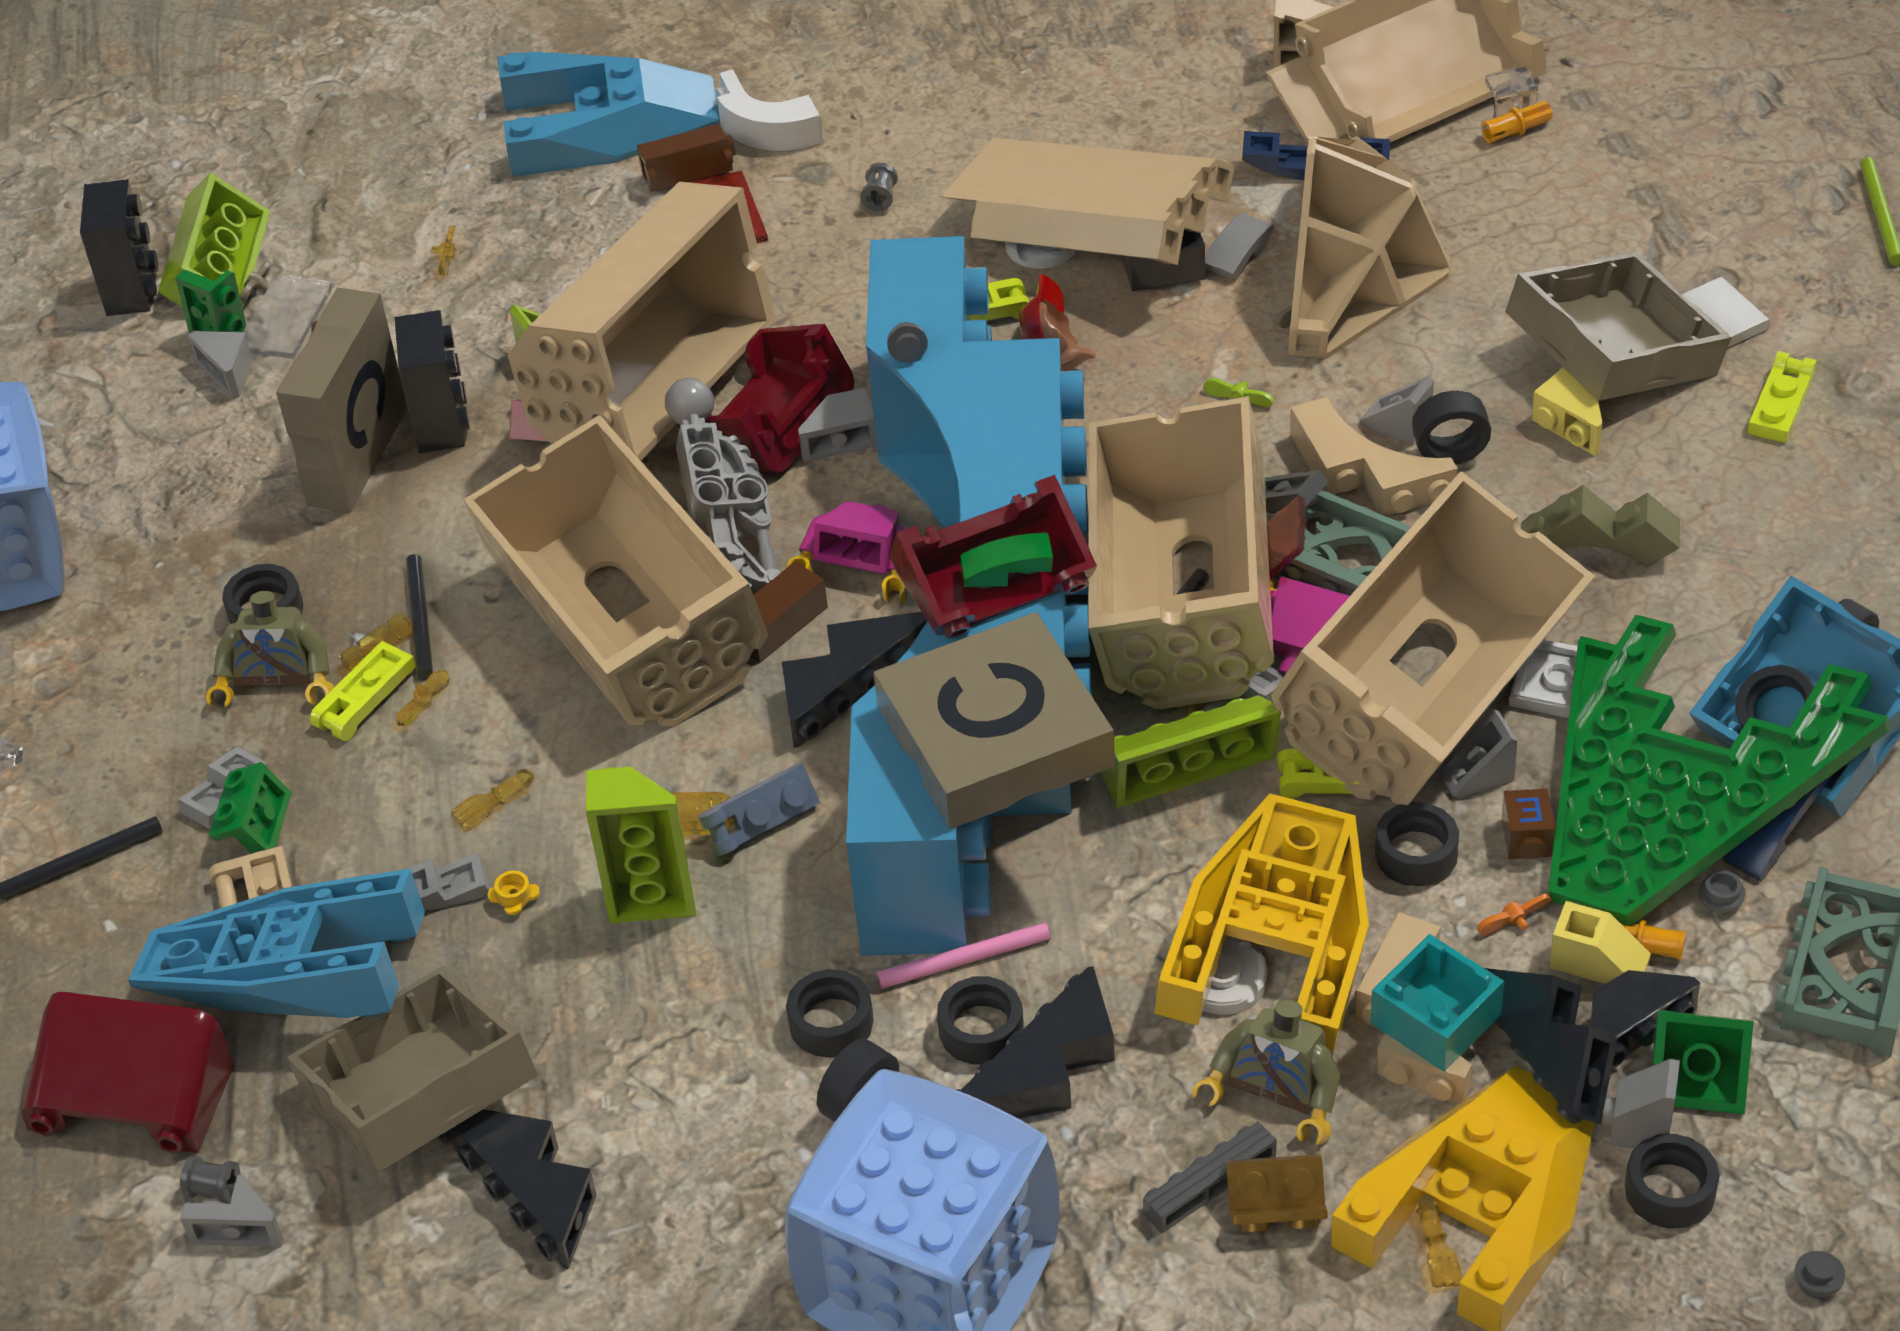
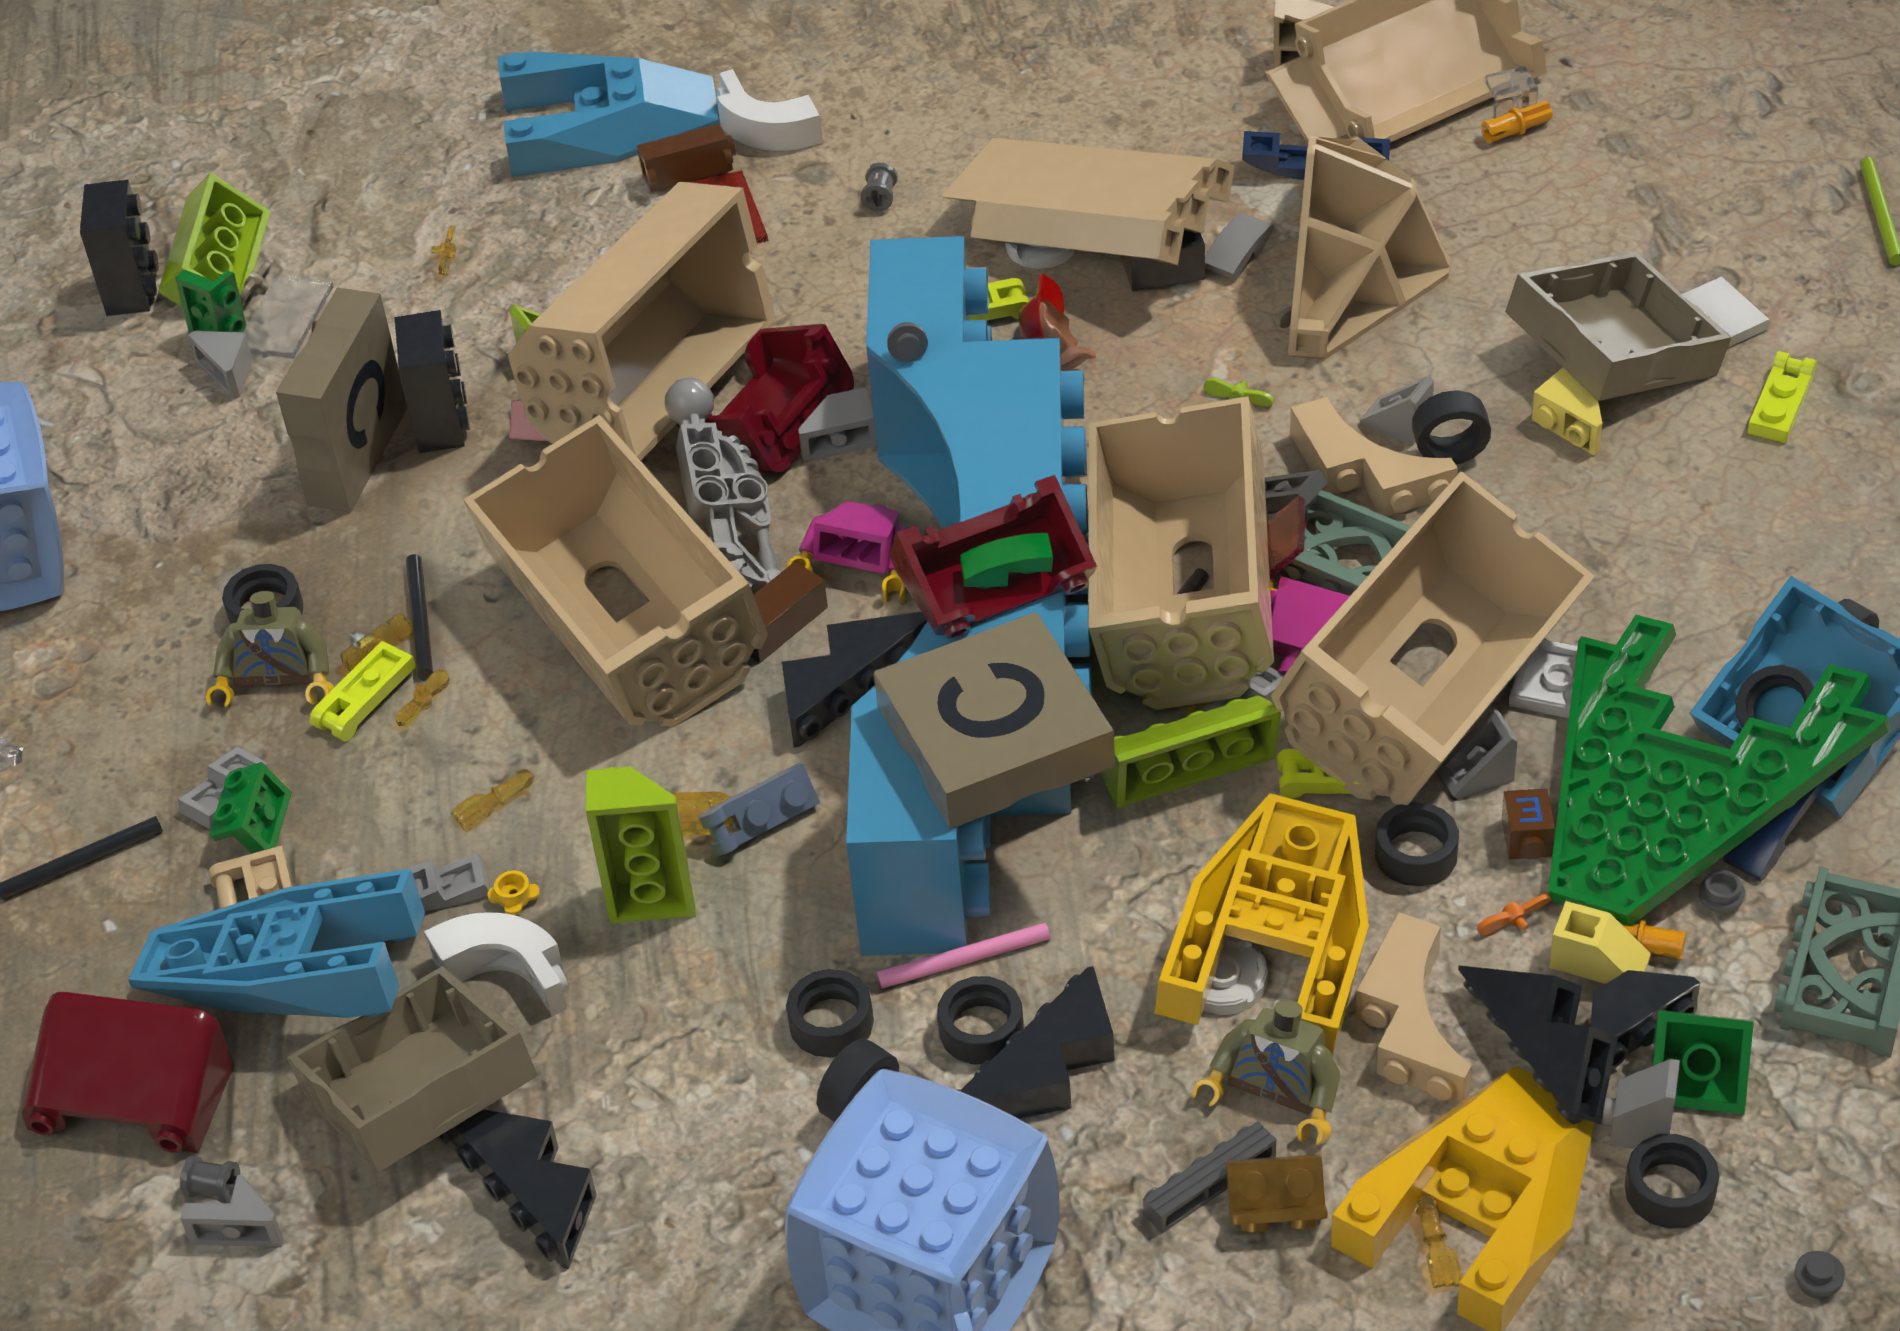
teal container [1370,933,1504,1072] -> none
olive arch [1521,485,1680,567] -> none
none -> white arch [424,912,569,1016]

